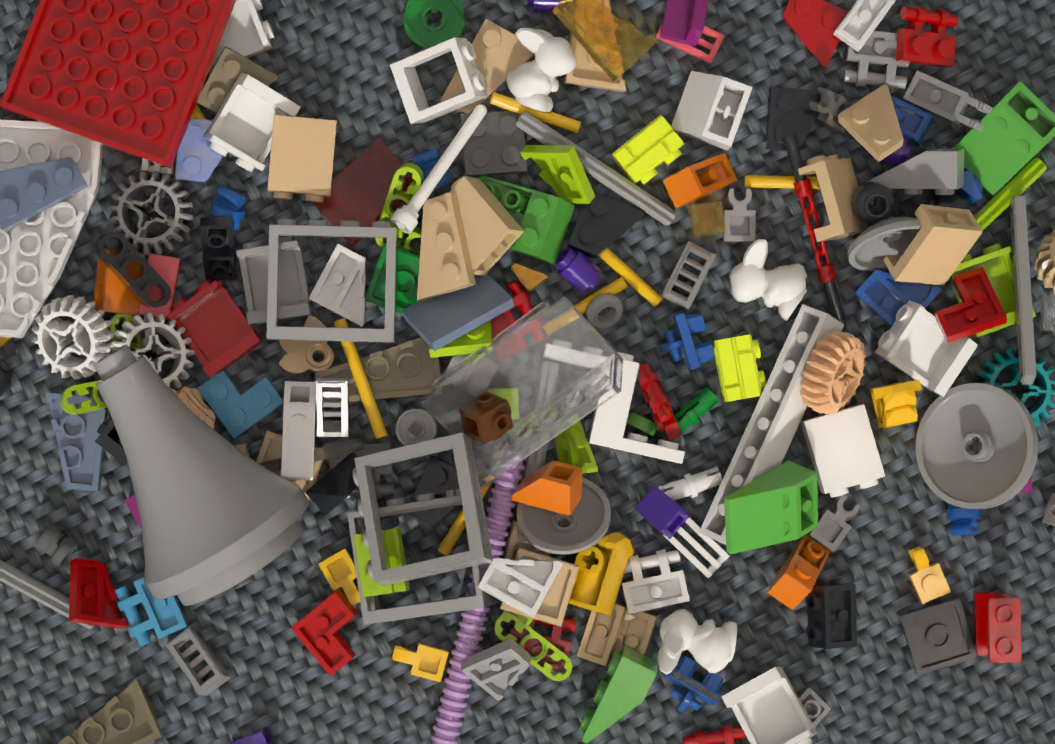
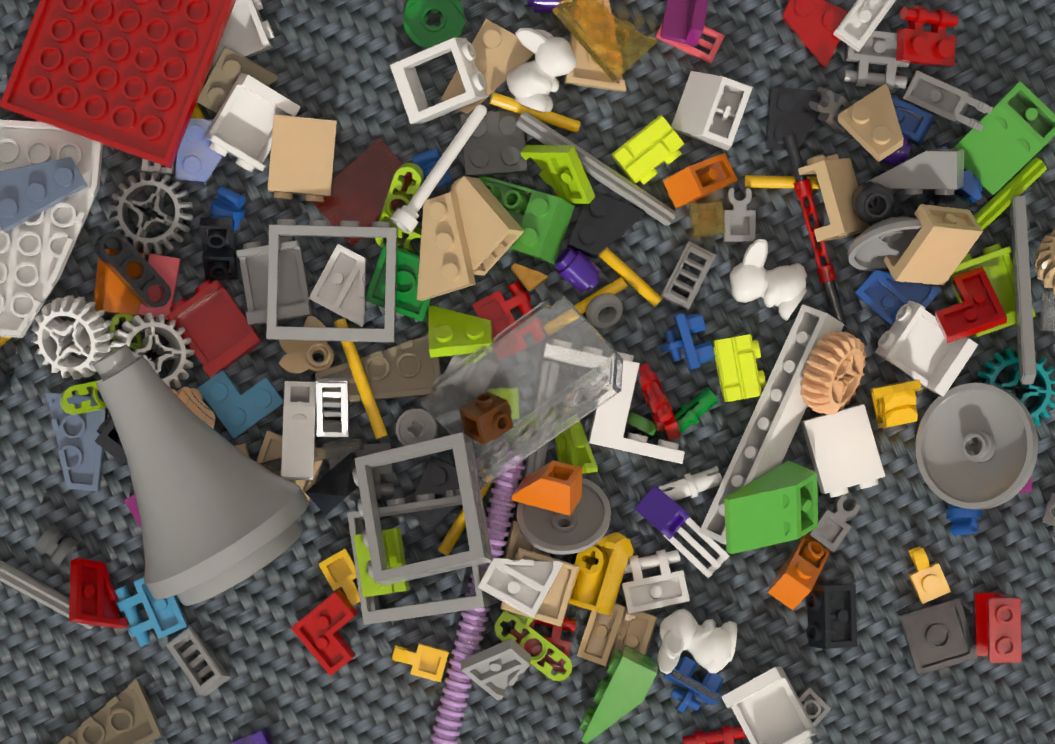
sand blue tile [402,273,514,351] -> none

